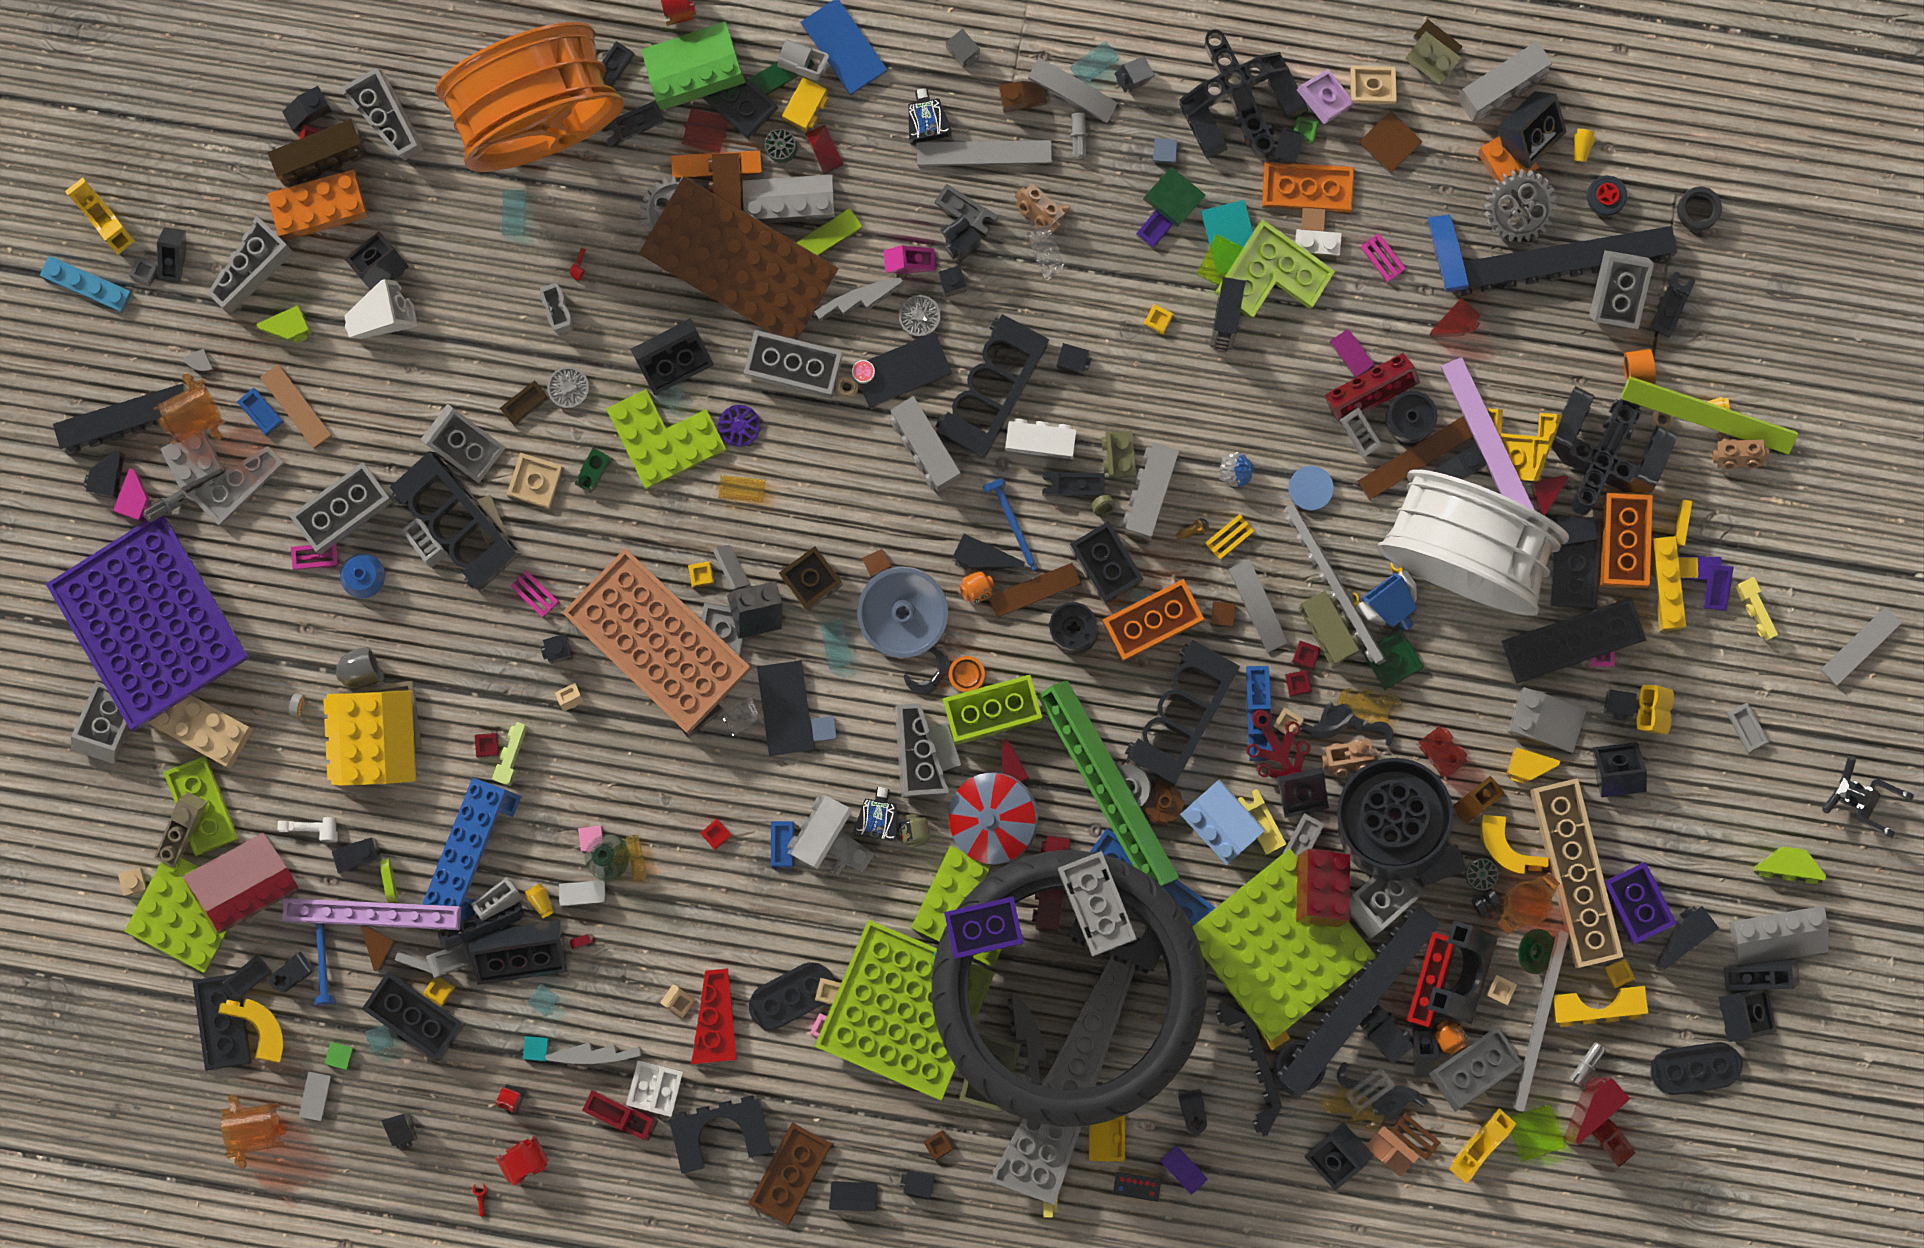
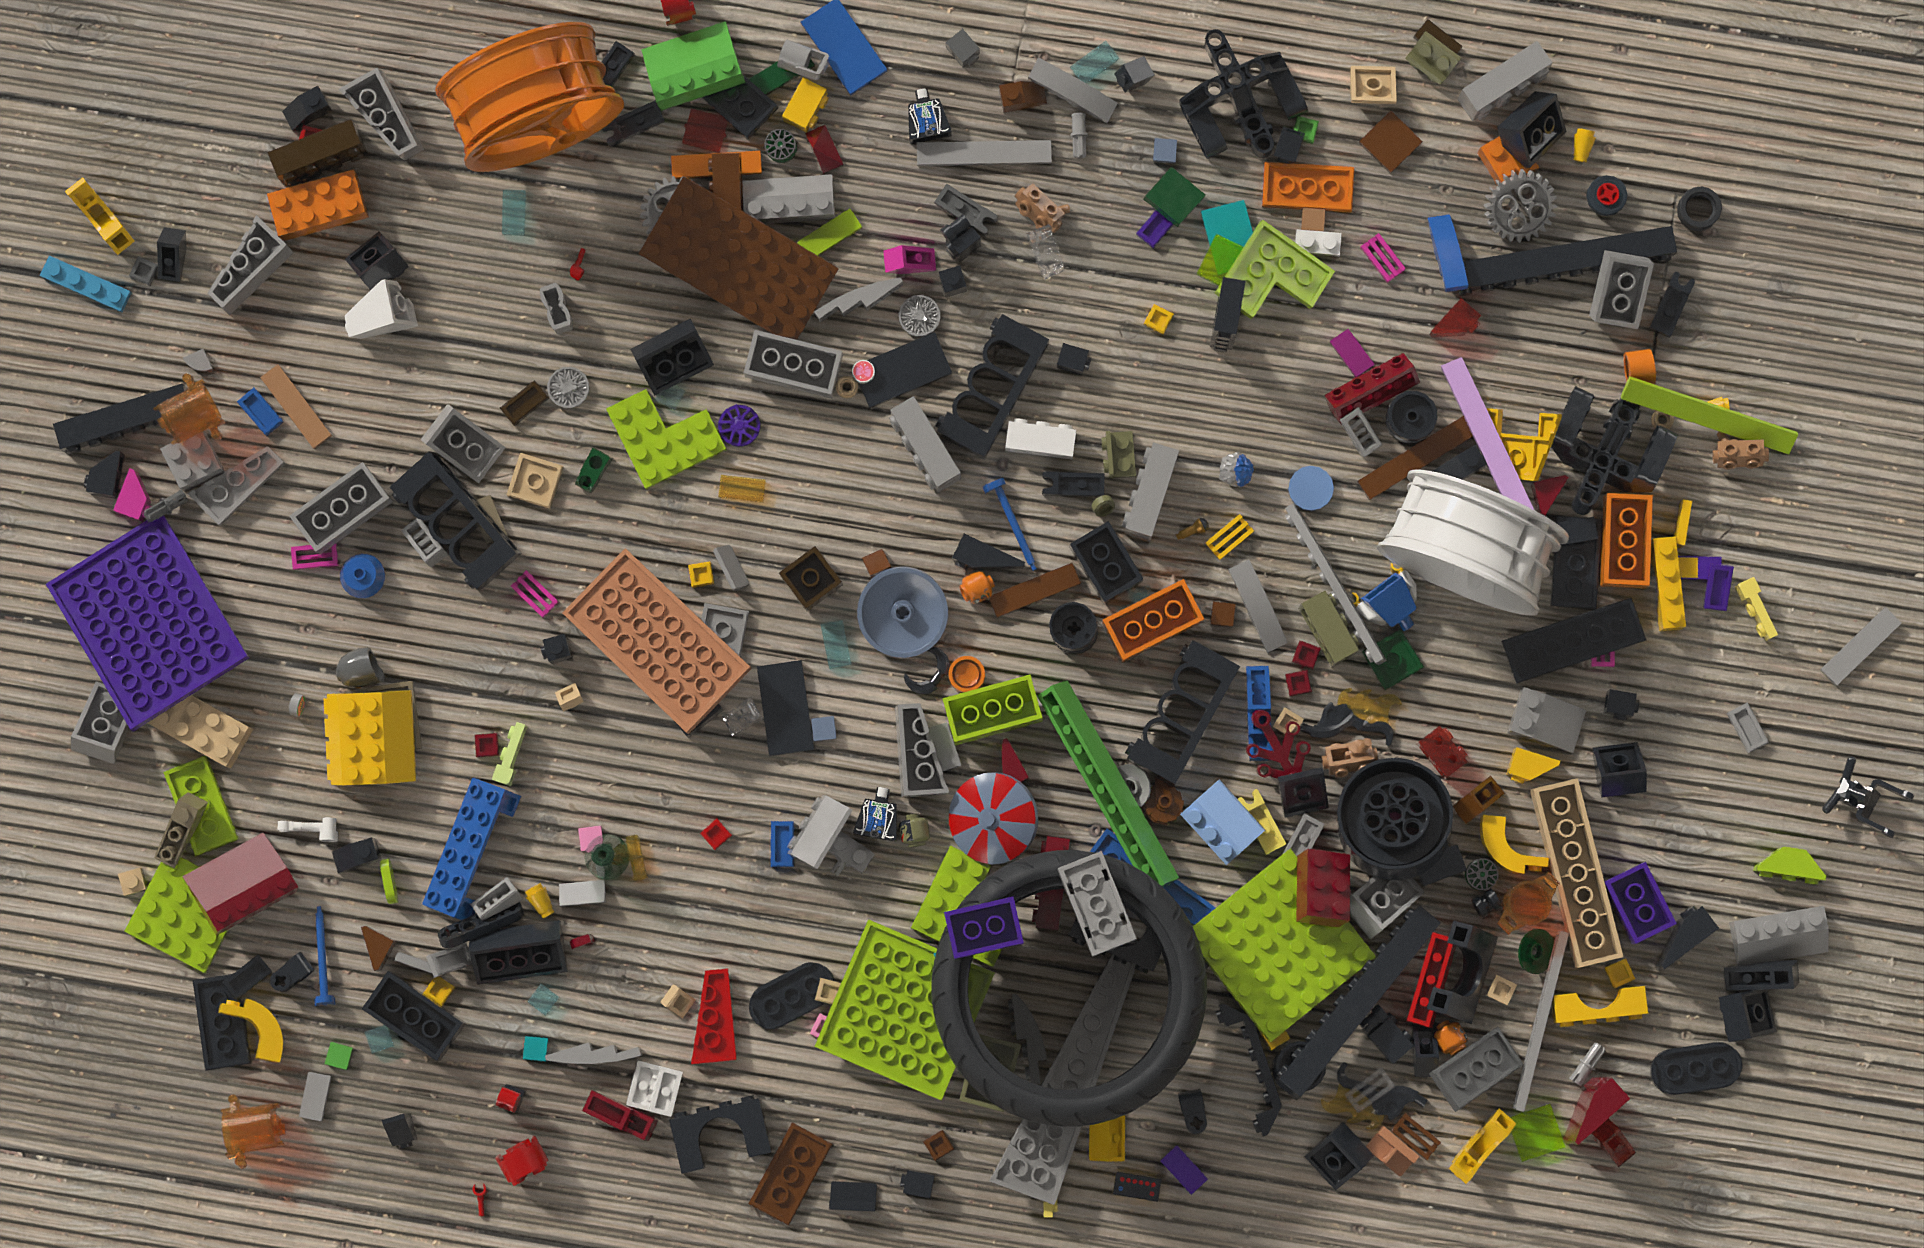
lime slope [257,305,312,343] -> none
lavender tile [282,898,462,930] -> none
black slope [727,581,782,639] -> none
lavender tile [1297,69,1356,124] -> none
yellow brick [1637,685,1674,734] -> none

